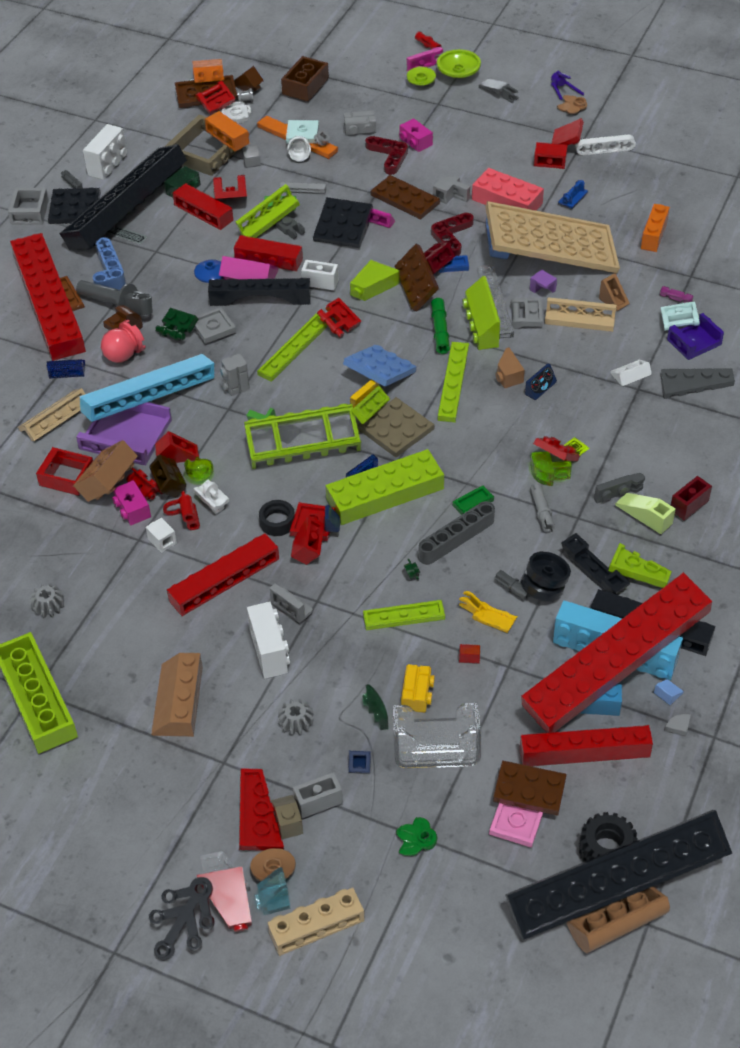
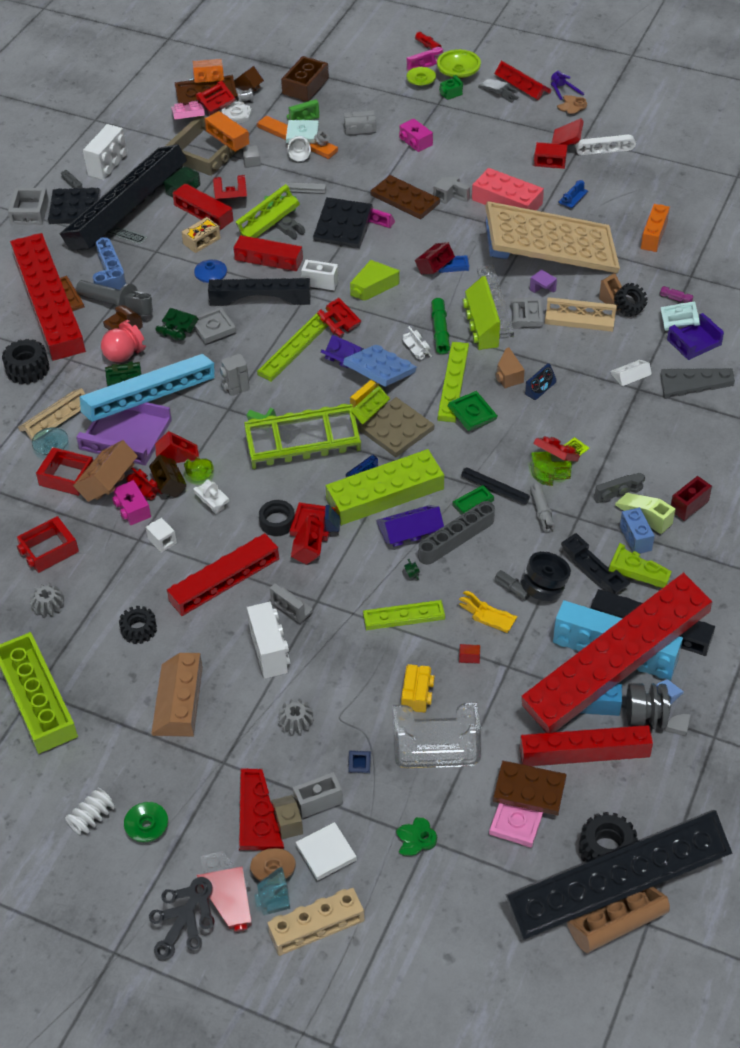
clear blue panel [46,359,85,379] -> none
red piece [163,491,200,530] -> none
dark pink slope [219,256,279,279] -> none
clear green slope [362,684,388,730] -> none
dark red beam [365,136,408,175] -> none
reddish brown plate [394,243,439,312] -> none
dark red beam [431,213,474,256] -> none
none -> black tyre [2,339,50,384]
none -> red window [17,516,79,573]
none -> clear light blue dish [32,427,69,455]
none -> white piece [65,788,115,835]
none -> dark green plate [105,361,142,387]
none -> black tyre [119,606,157,644]
none -> green dish [124,802,168,842]
none -> bright pink plate [171,101,205,119]
none -> tan brick [182,217,221,253]
none -> bright green bracket [286,99,320,120]
none -> white tile [296,822,357,881]
none -> dark purple bracket [321,335,364,368]
none -> dark purple slope [376,505,444,546]
none -> white hinge [403,326,432,360]
none -> green brick [439,75,463,100]
none -> green plate [448,391,498,431]
none -> black axle [461,467,530,505]
none -> red fence [494,60,552,100]
none -> black tyre [614,283,648,317]
none -> medium blue brick [620,507,655,554]
none -> dark grey wheel [626,683,670,729]

